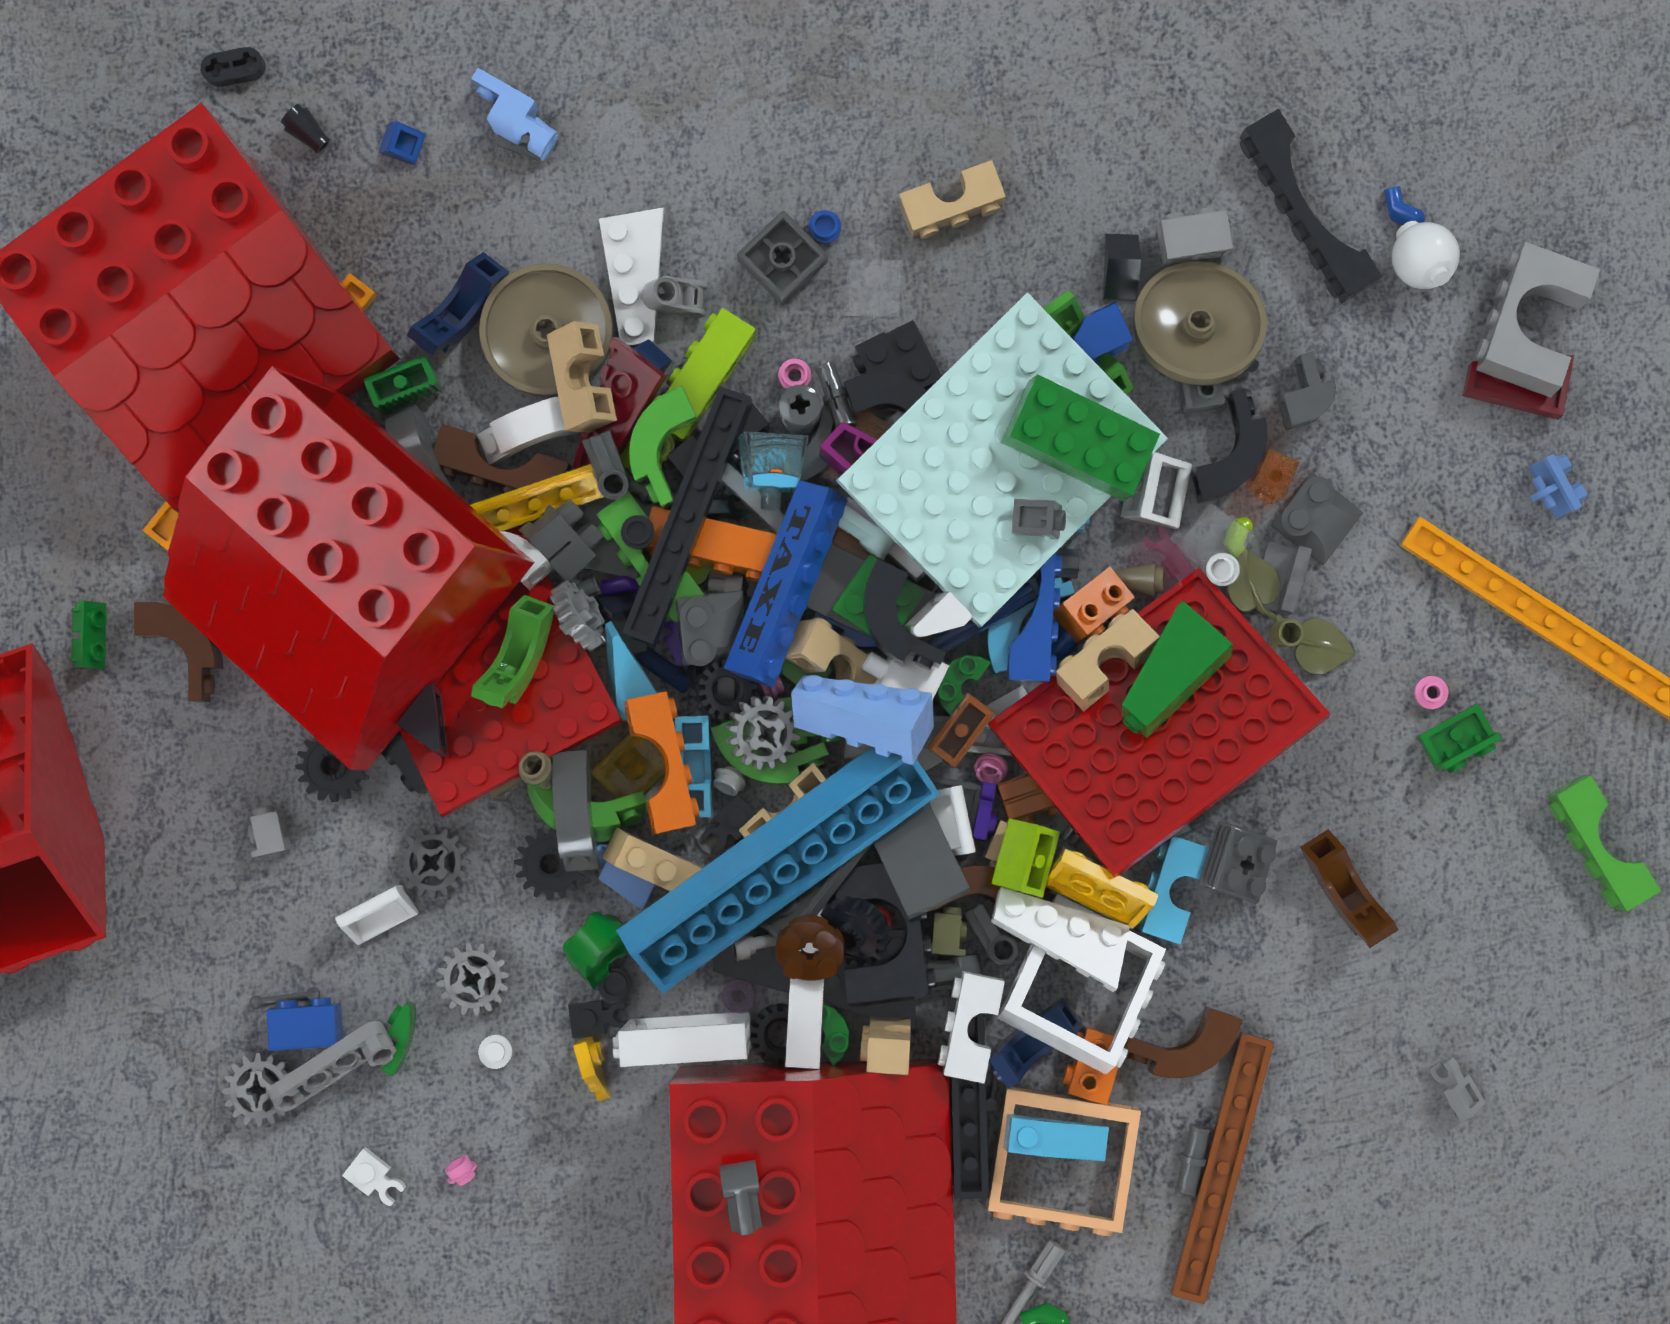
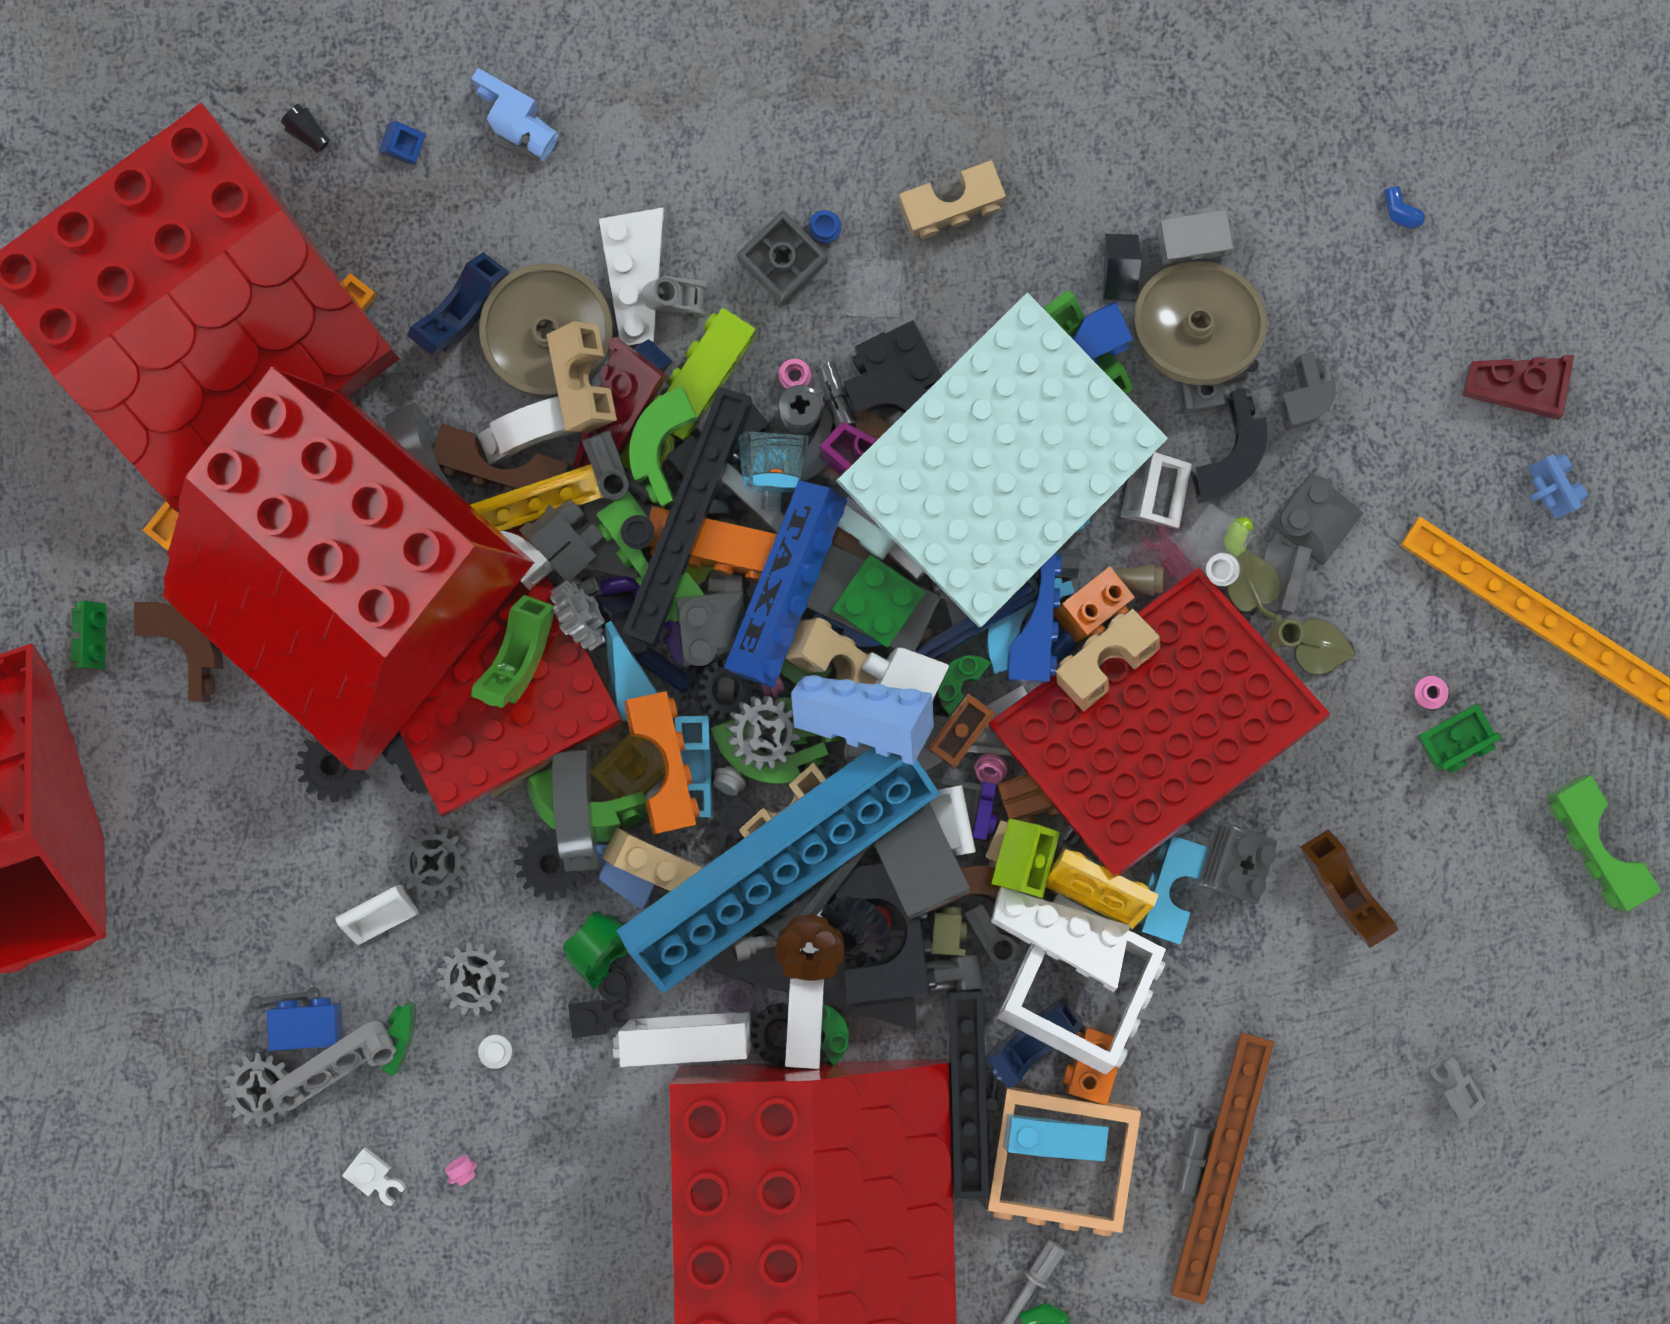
black beam [200,47,266,87] -> none
light grey brick [248,806,292,858] -> none
green brick [363,355,443,415] -> none
black slope [397,684,449,758] -> none
dark tan cone [519,751,552,789] -> none
yellow wing [573,1036,611,1101] -> none
dark grey piece [719,1160,762,1235] -> none
tan arch [860,1016,911,1075] -> none
black arch [863,559,947,670] -> none
white tile [903,591,973,637] -> none
white arch [938,971,1005,1083] -> none
green brick [1001,374,1160,501] -> none
dark grey bracket [1012,499,1066,539] -> none
green slope [1122,601,1233,738] -> none
reddish brown arch [1124,1006,1243,1078] -> none
black arch [1239,108,1383,304] -> none
clear orange brick [1248,449,1300,504] -> none
white brick [1392,221,1460,289] -> none
light grey arch [1475,242,1600,398] -> none

